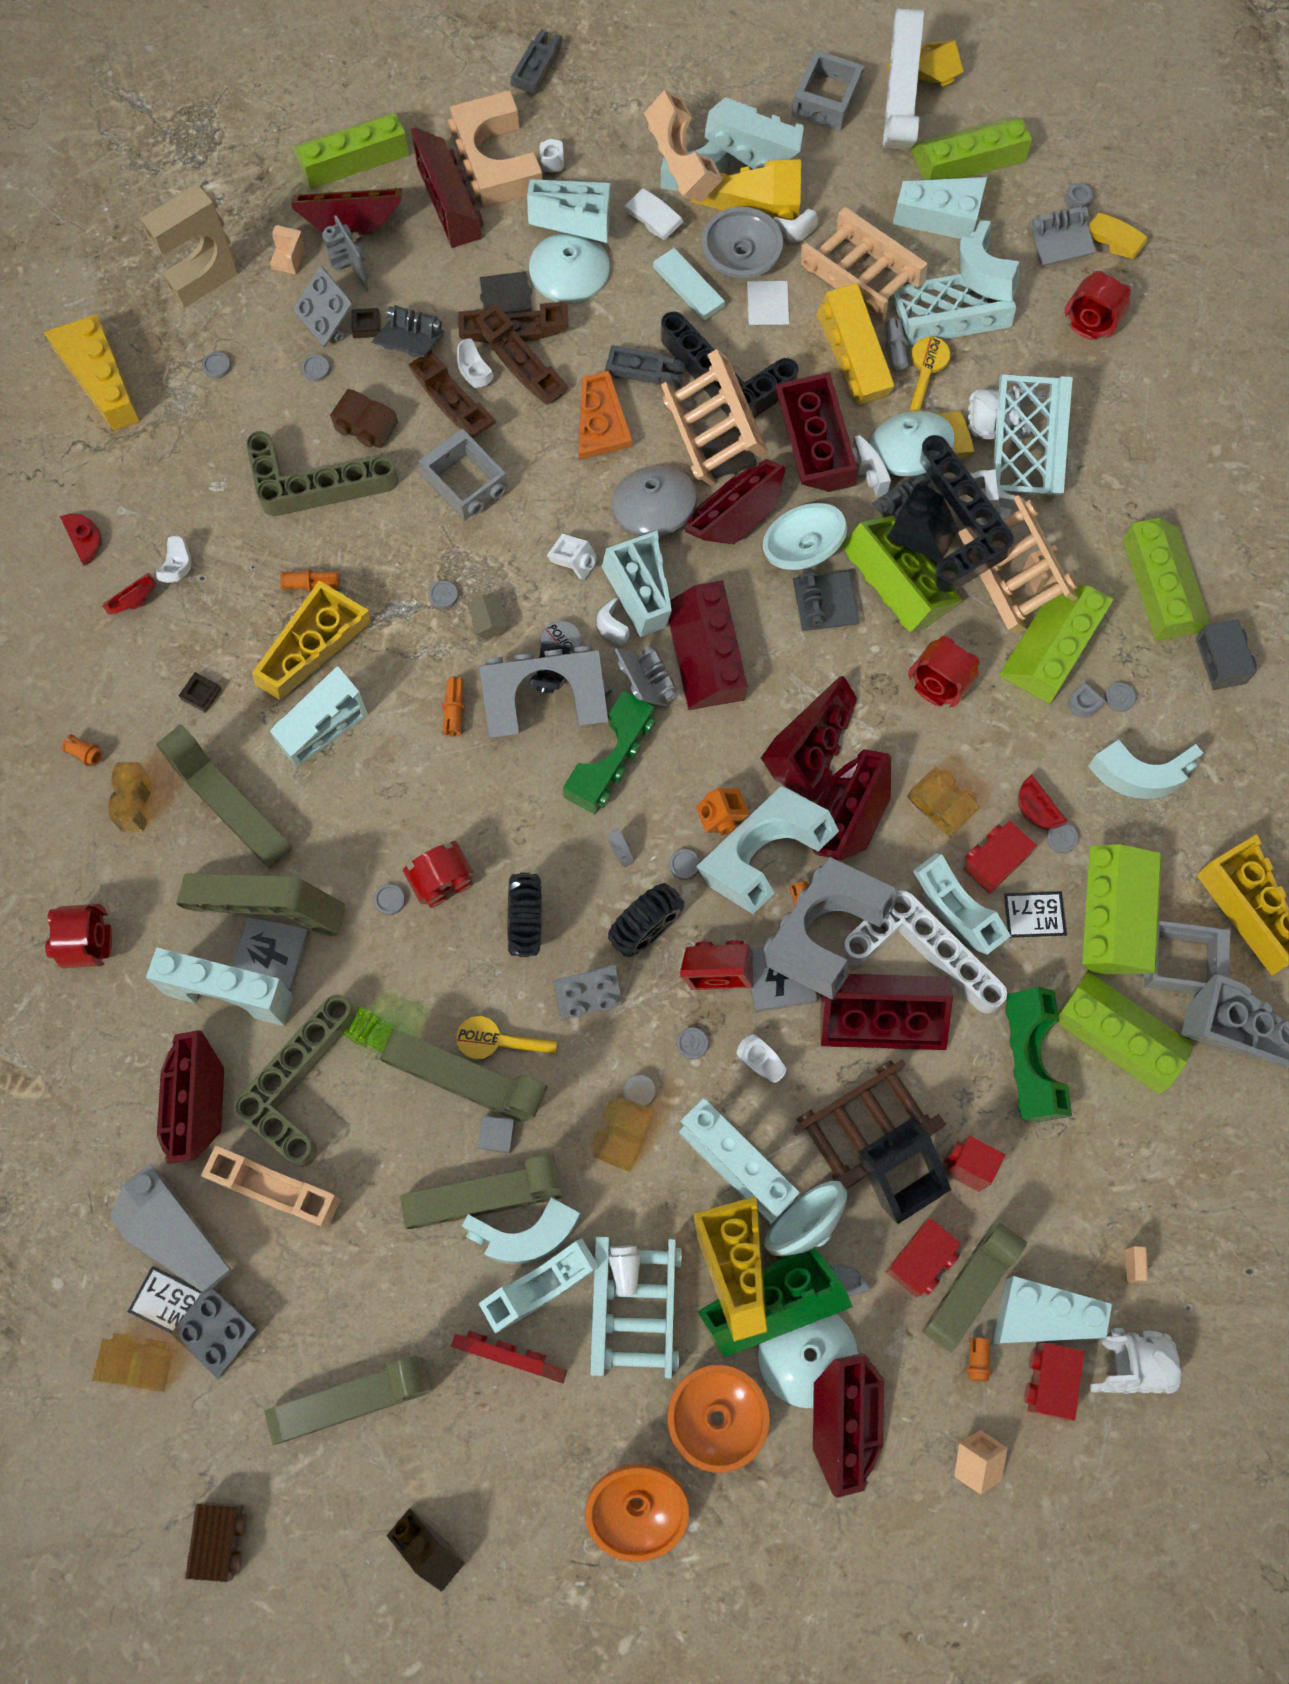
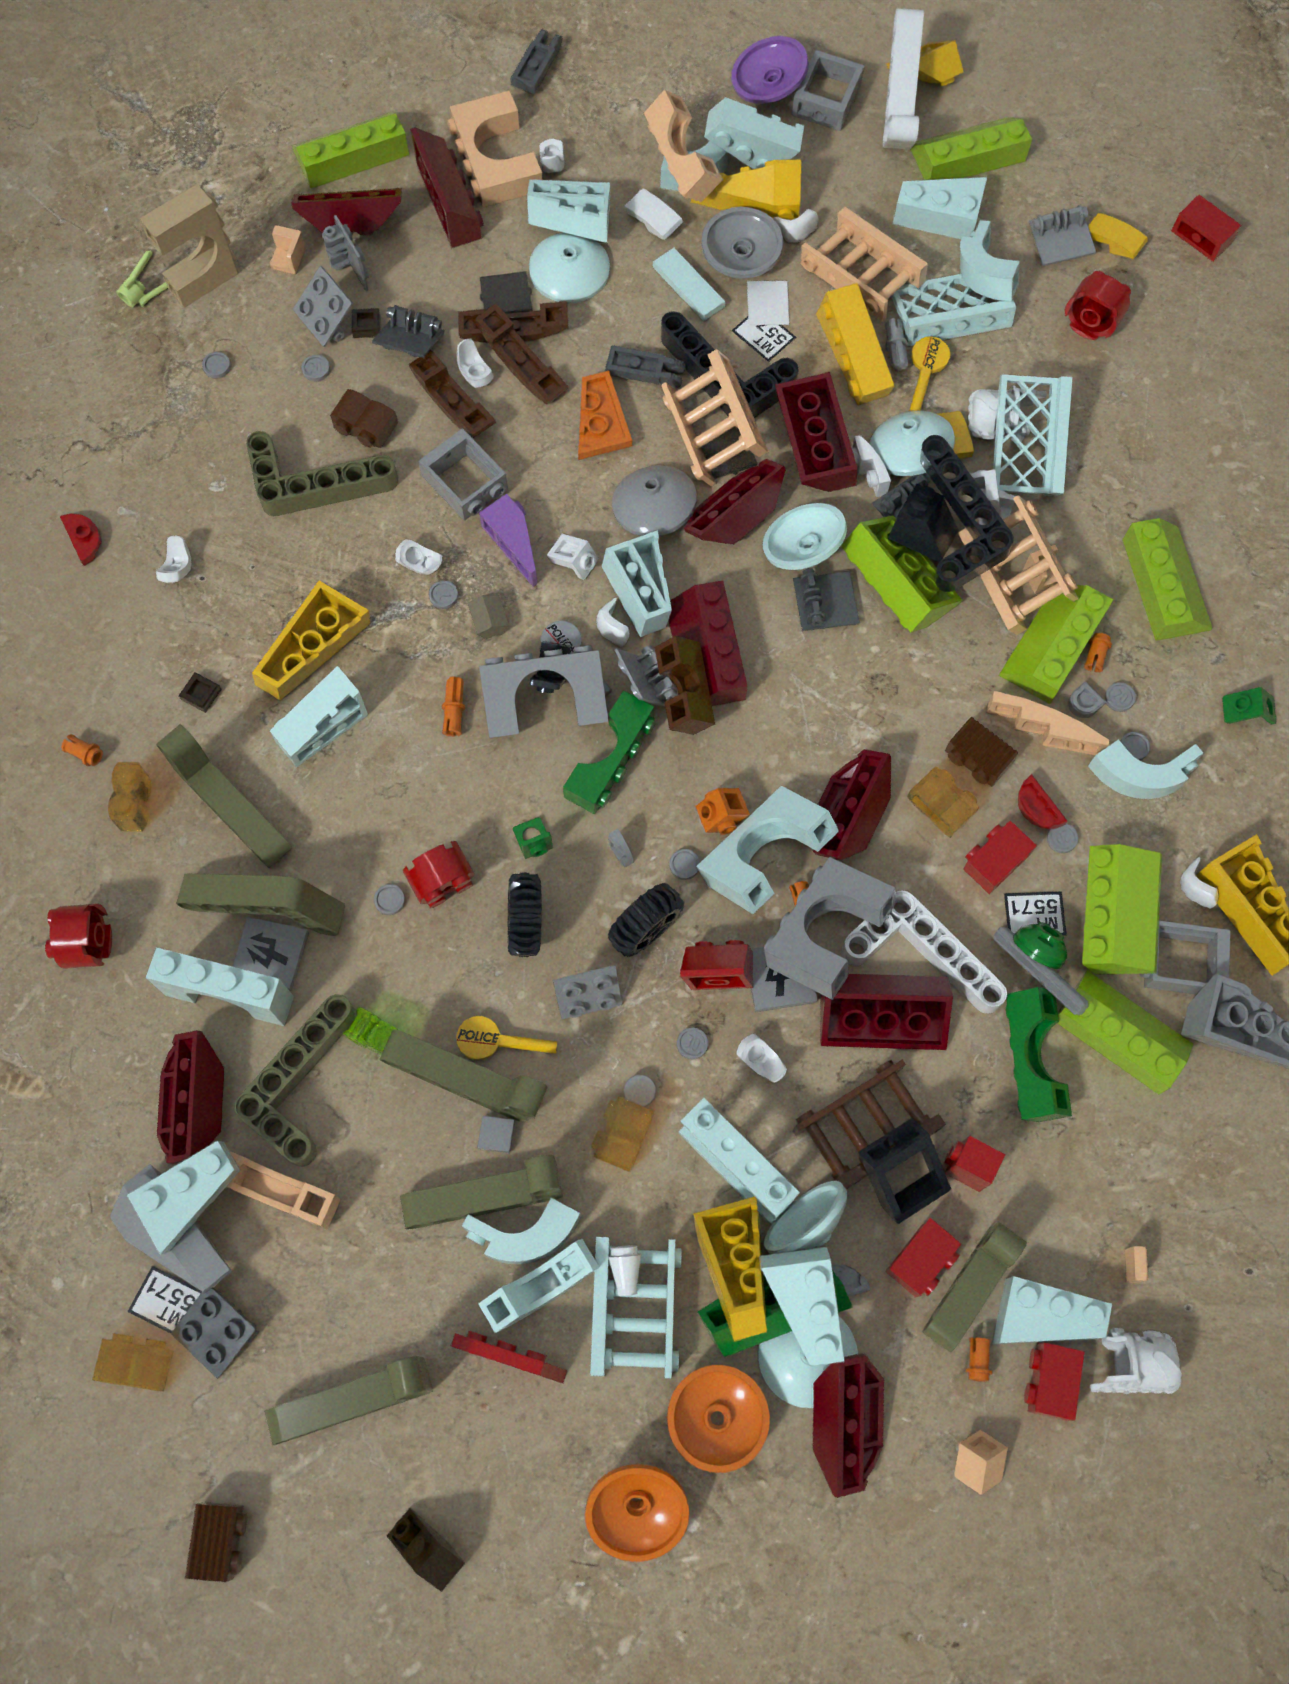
yellow wedge [43,314,140,431] -> none
red plate [102,573,156,615] -> none
orange axle [280,569,340,592] -> none
dark red wedge [761,676,857,801] -> none
red brick [908,636,980,707] -> none
light aqua arch [913,853,1011,955] -> none
light grey tile [1065,183,1093,209] -> none
dark grey brick [1195,619,1257,690] -> none
none -> yellowish green plant [116,250,168,307]
none -> light aqua wedge [127,1141,240,1254]
none -> white hair [395,539,442,575]
none -> medium lavender slope [479,494,537,586]
none -> green bracket [513,817,553,859]
none -> reddish brown arch [654,636,715,735]
none -> medium lavender dish [731,36,809,104]
none -> white sticker [731,316,797,362]
none -> light aqua wedge [759,1247,844,1366]
none -> reddish brown brick [945,717,1018,787]
none -> light nougat slope [987,691,1109,755]
none -> light grey axle [993,927,1089,1015]
none -> green piece [1013,922,1067,969]
none -> orange pin [1084,633,1112,673]
none -> light grey piece [1120,732,1150,761]
none -> red brick [1171,195,1242,262]
none -> white hair [1180,857,1219,909]
none -> green bracket [1222,687,1276,725]

